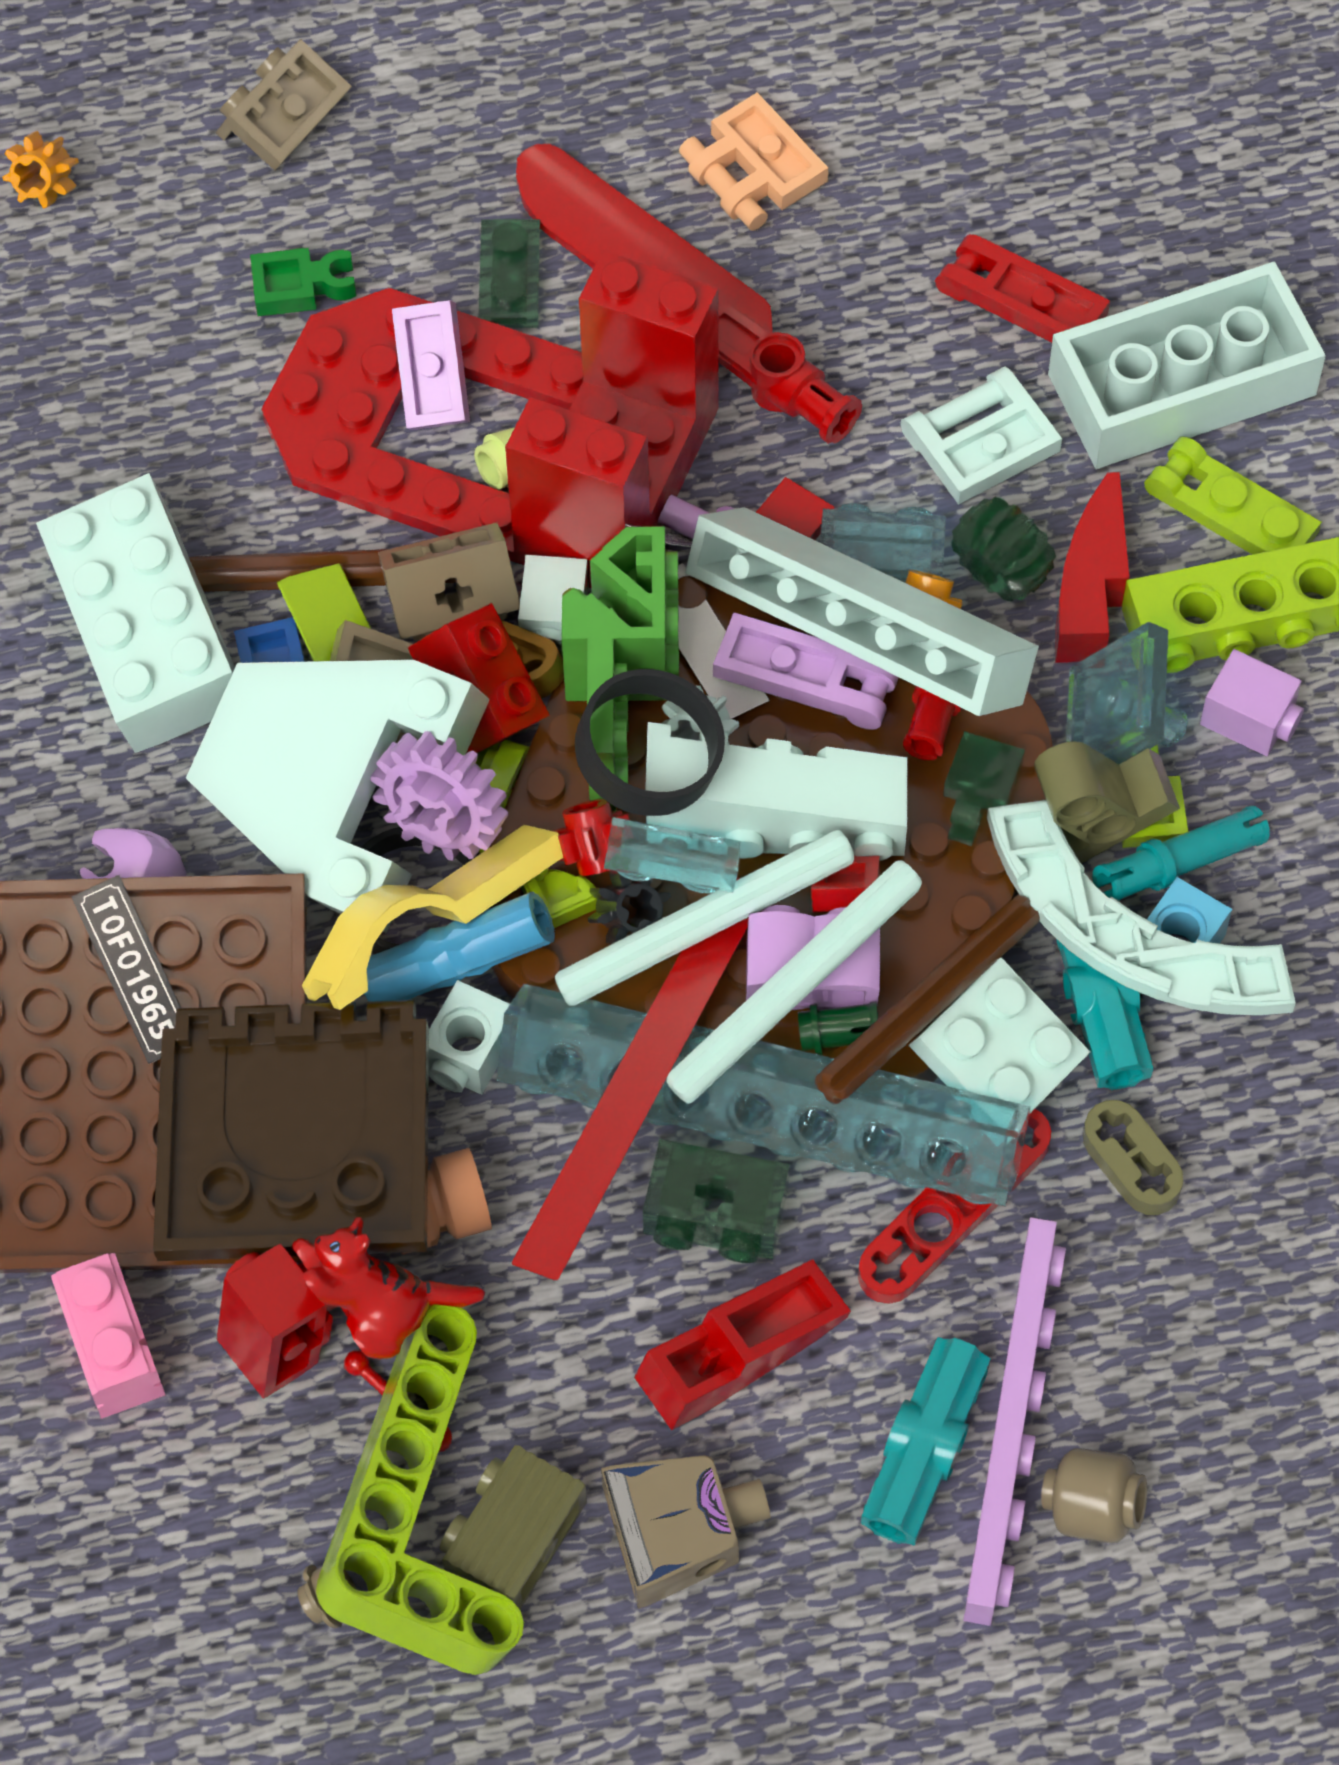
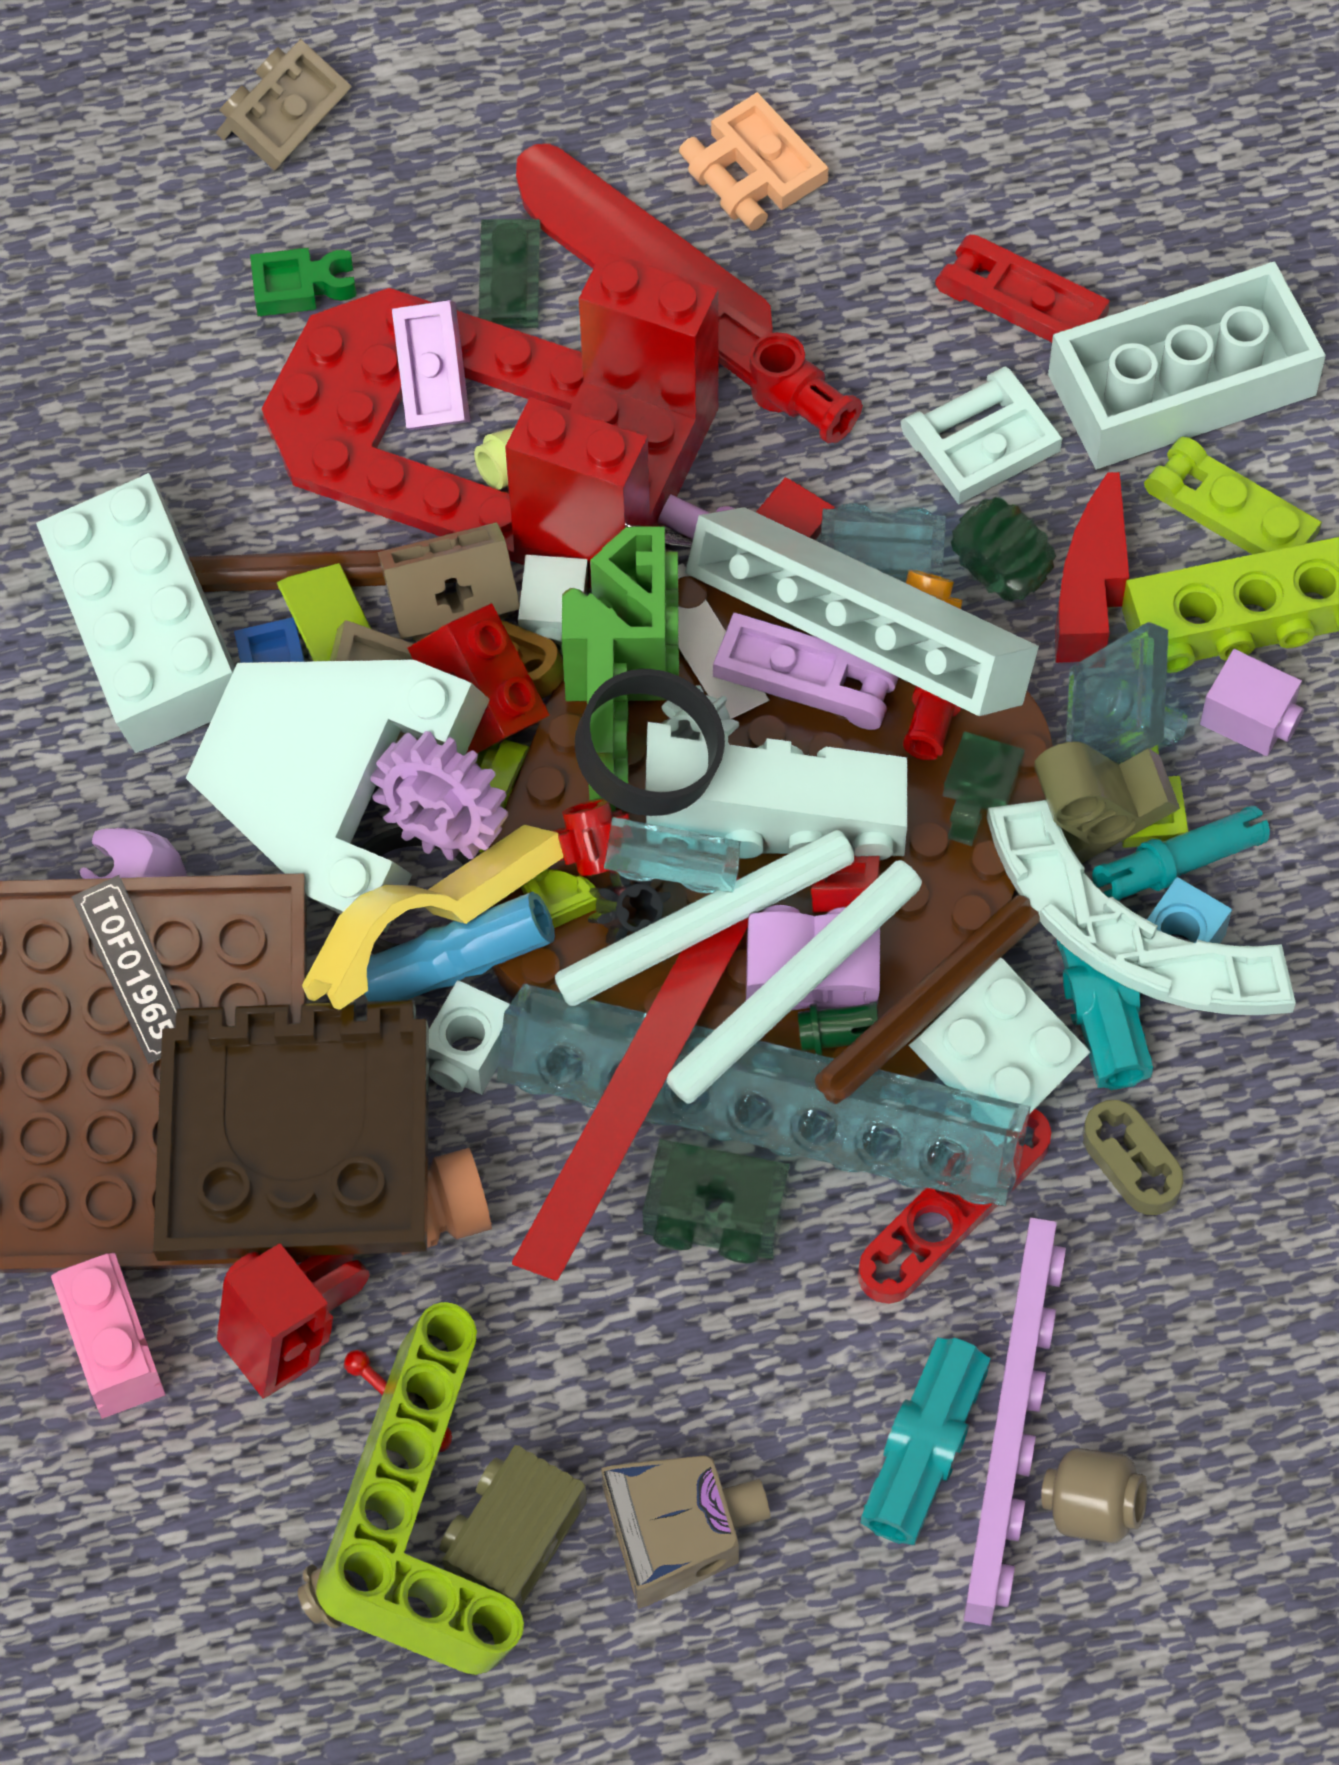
light orange gear [2,131,79,208] -> none
red animal [292,1217,486,1360] -> none
red slope [634,1259,851,1431] -> none

